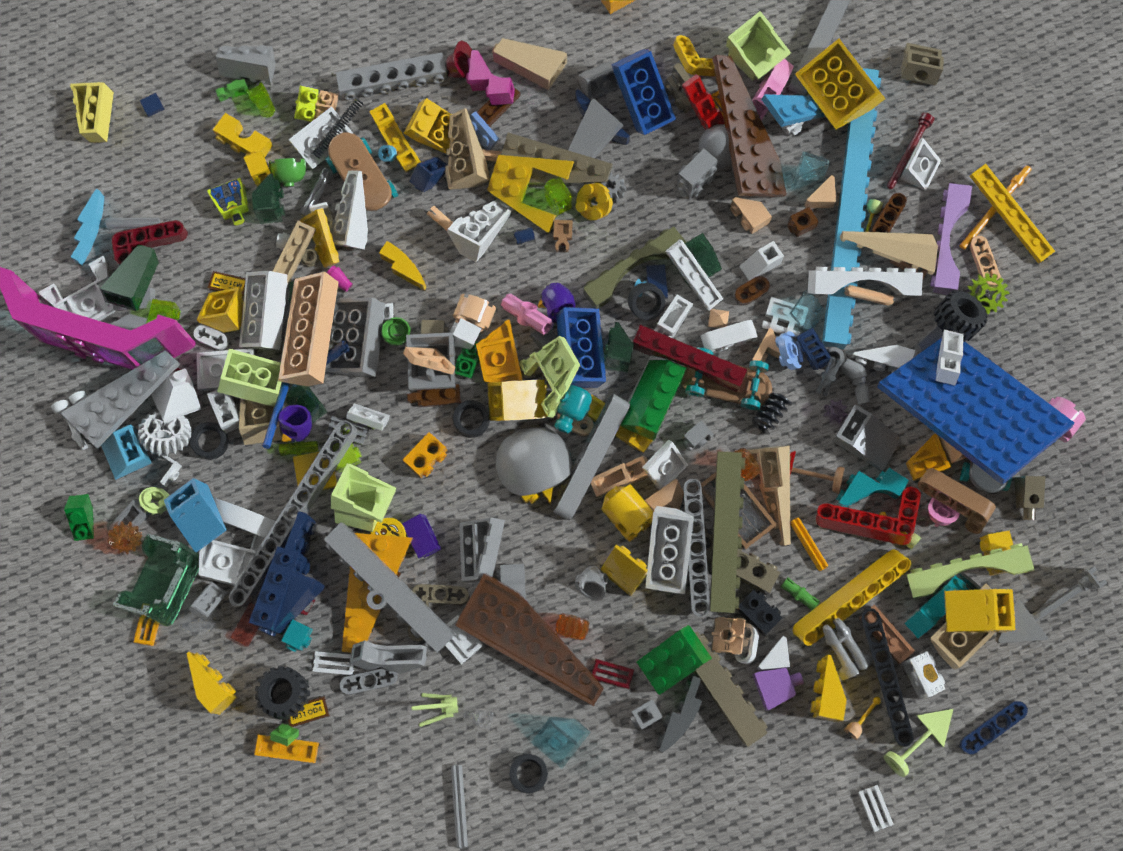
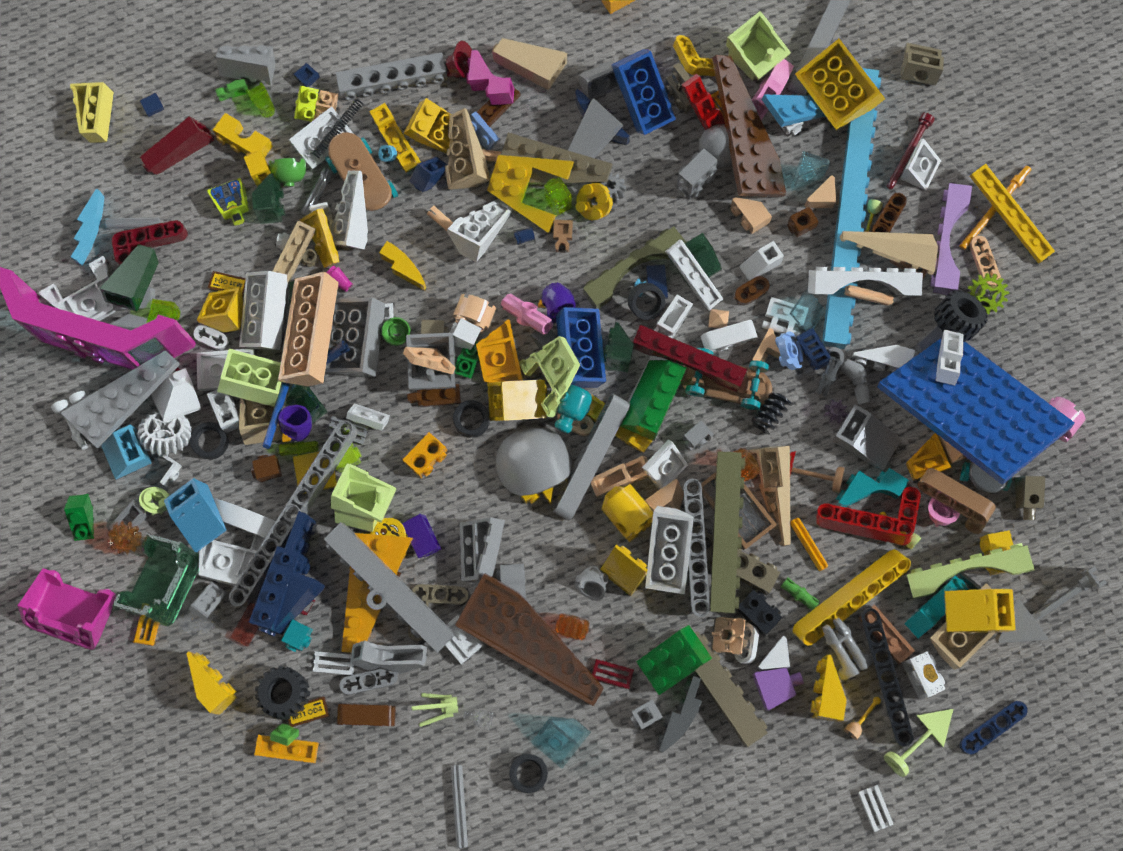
none -> dark pink windscreen [18,568,116,650]
none -> dark red slope [140,116,216,175]
none -> reddish brown brick [251,455,282,483]
none -> dark blue plate [293,63,320,87]
none -> reddish brown beam [337,704,396,727]

